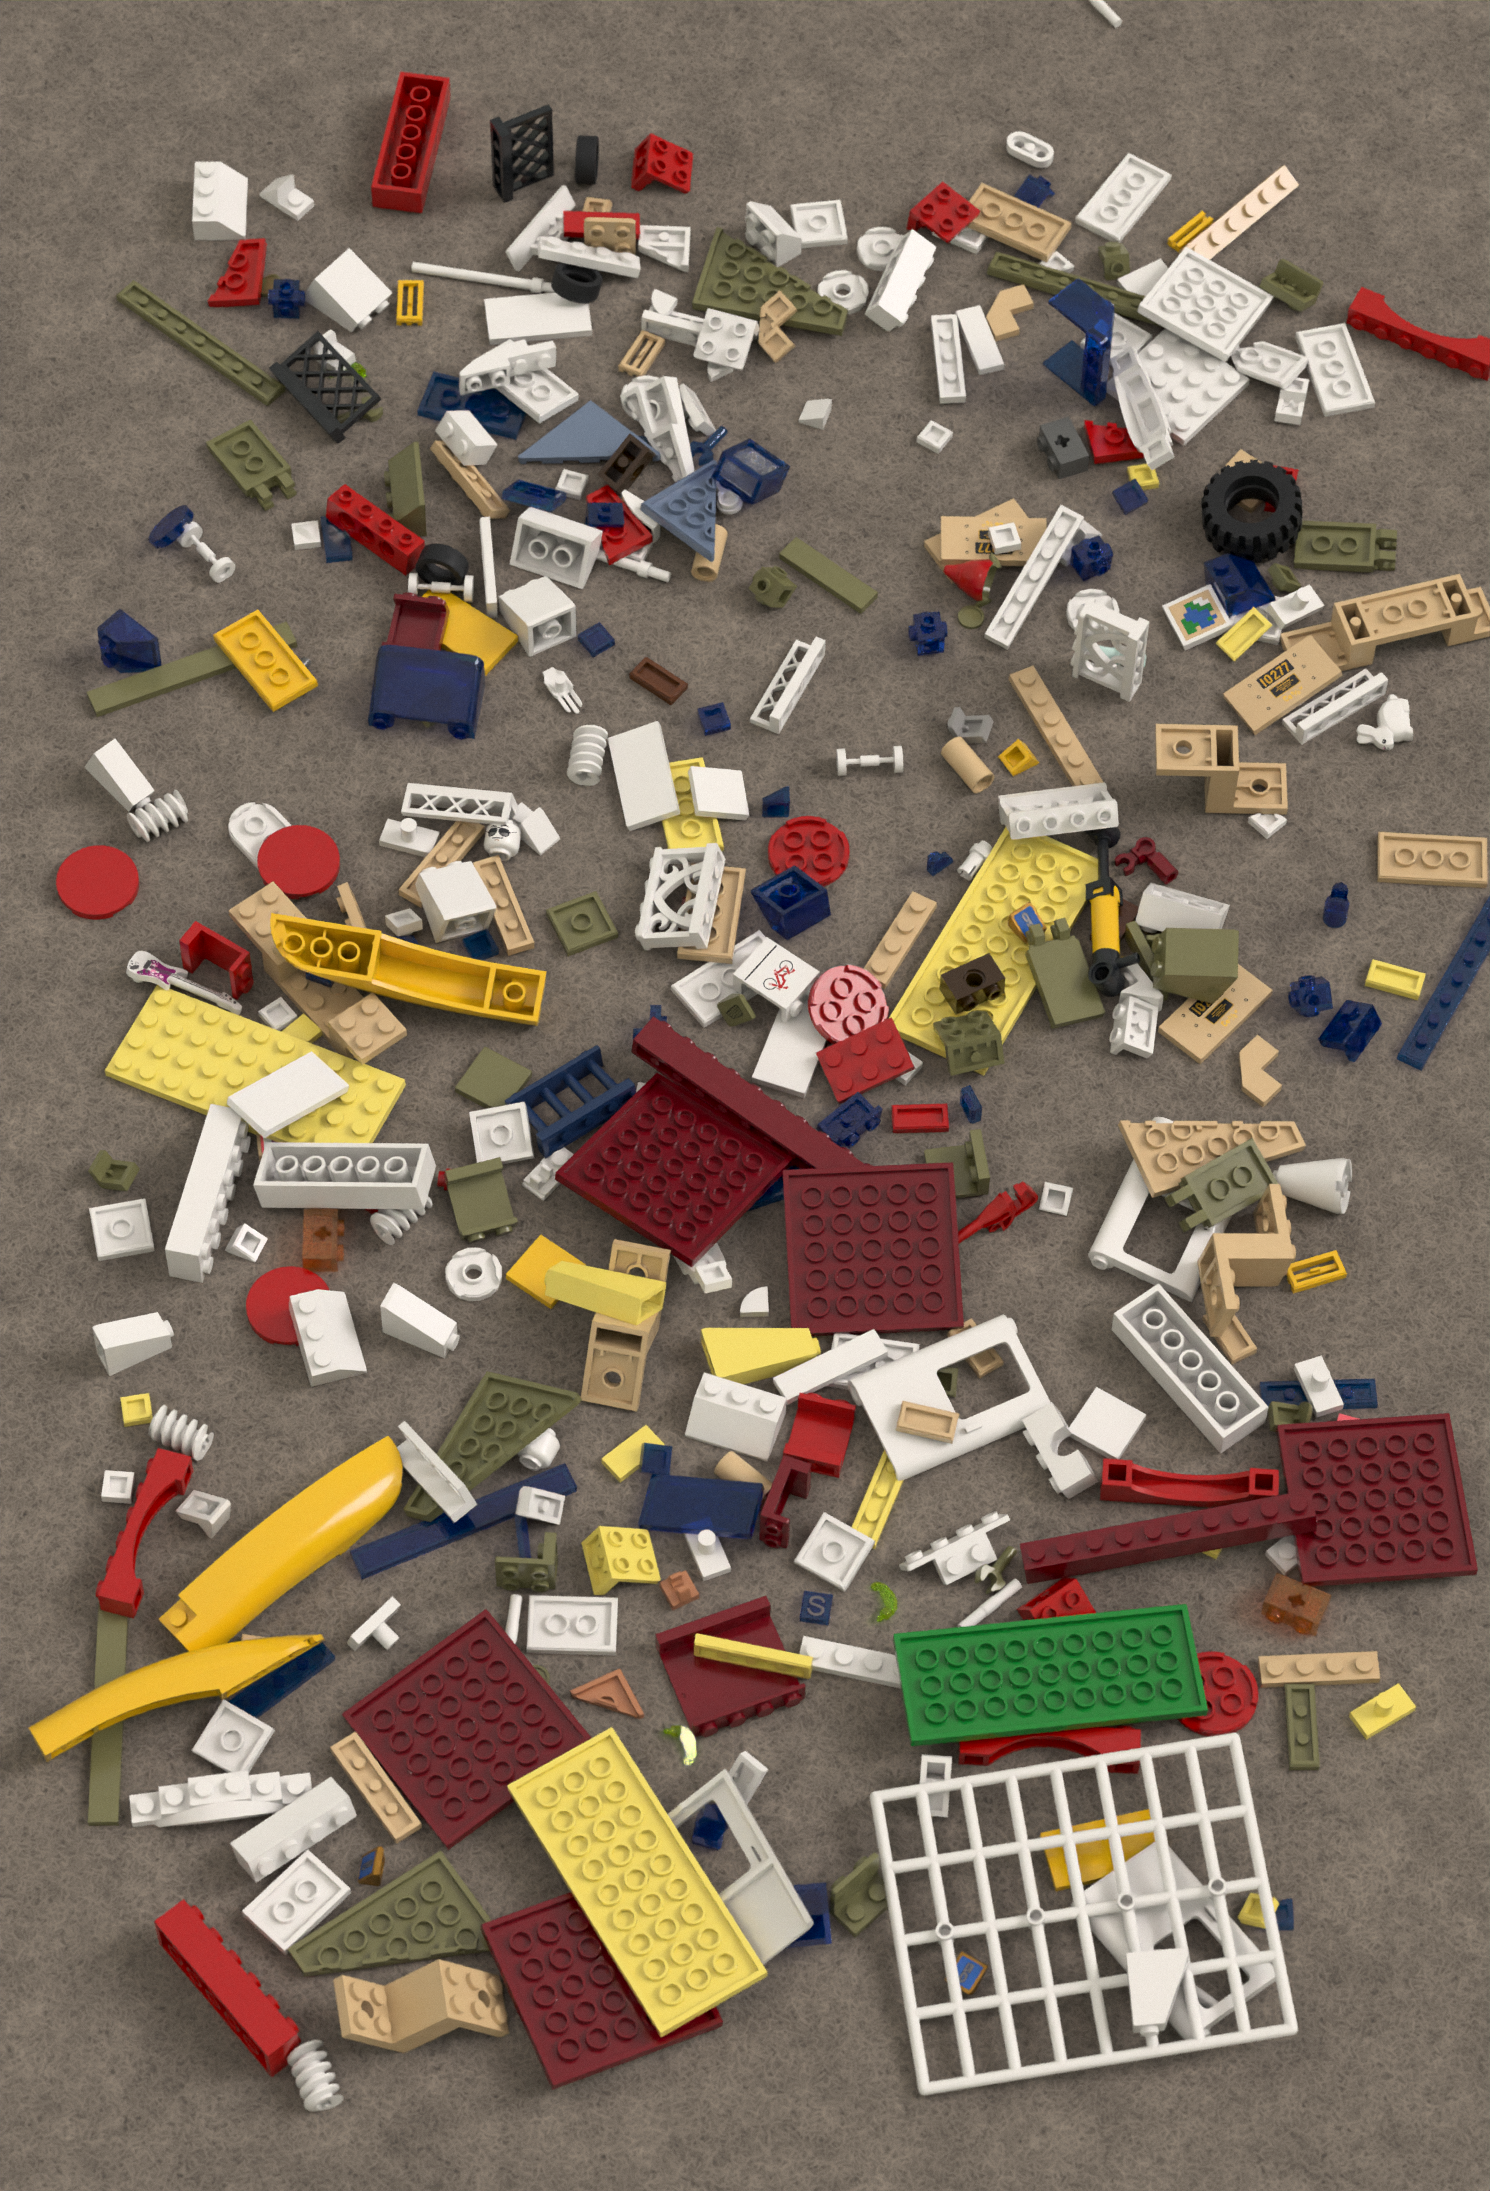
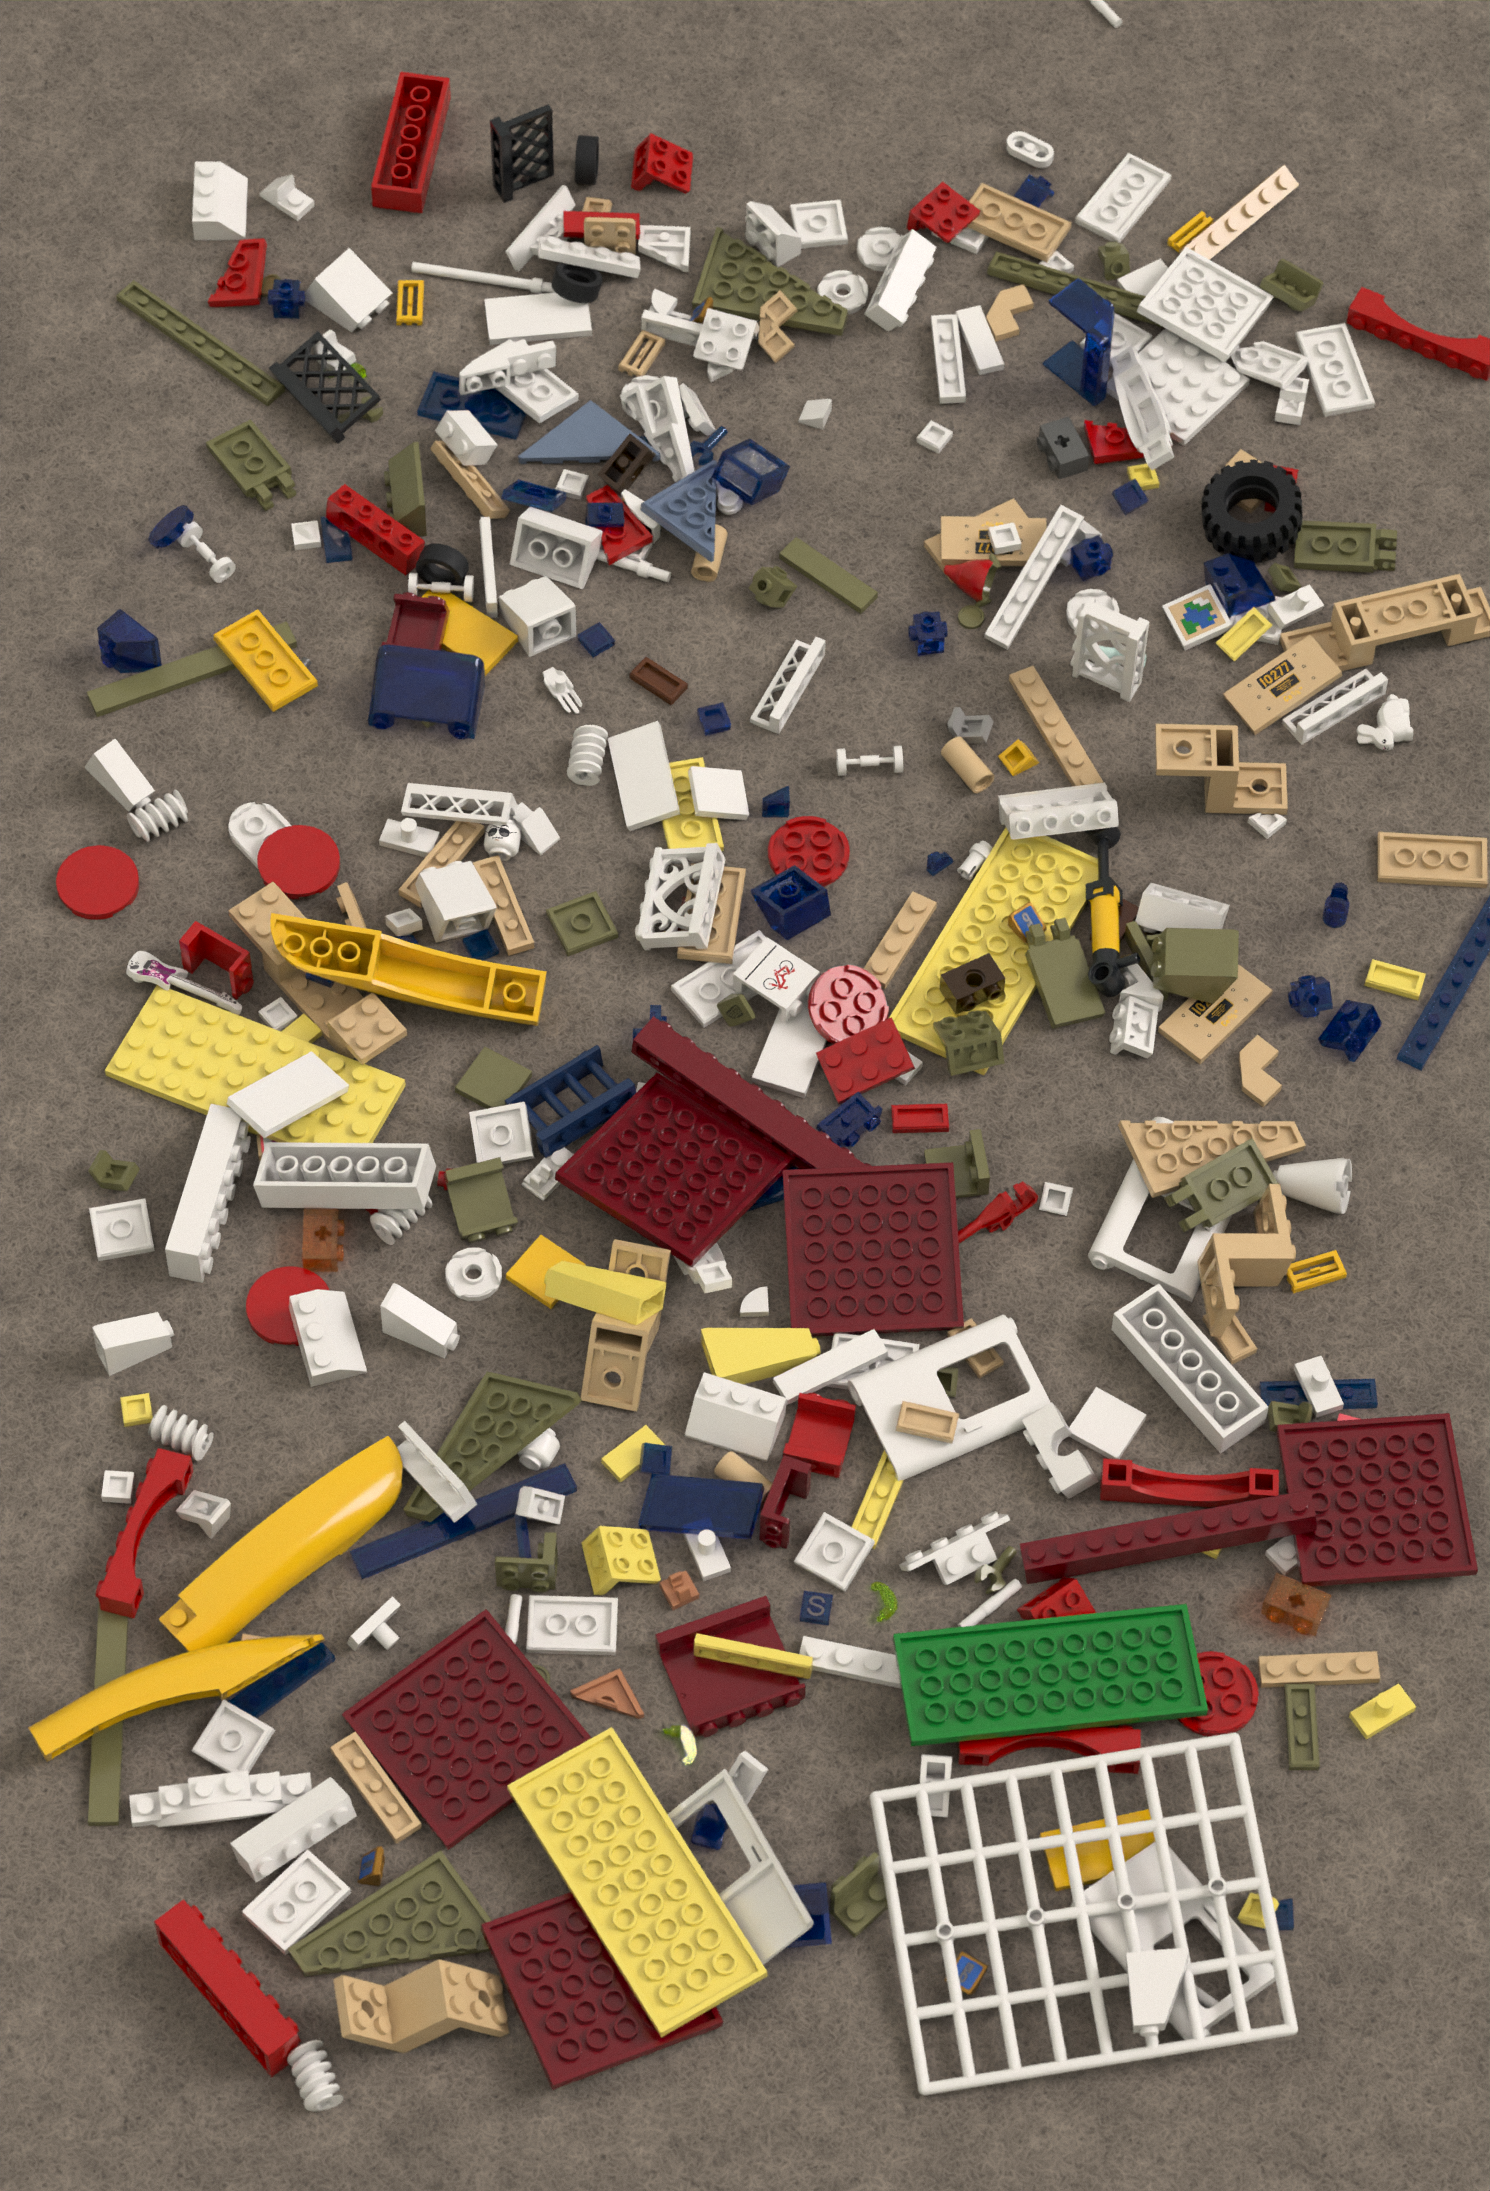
white slope [225,1223,267,1262] -> none
clear blue tile [960,1085,982,1124] -> none
dark red bar [1114,837,1179,885] -> none
none -> pearl gold slope [689,297,713,324]

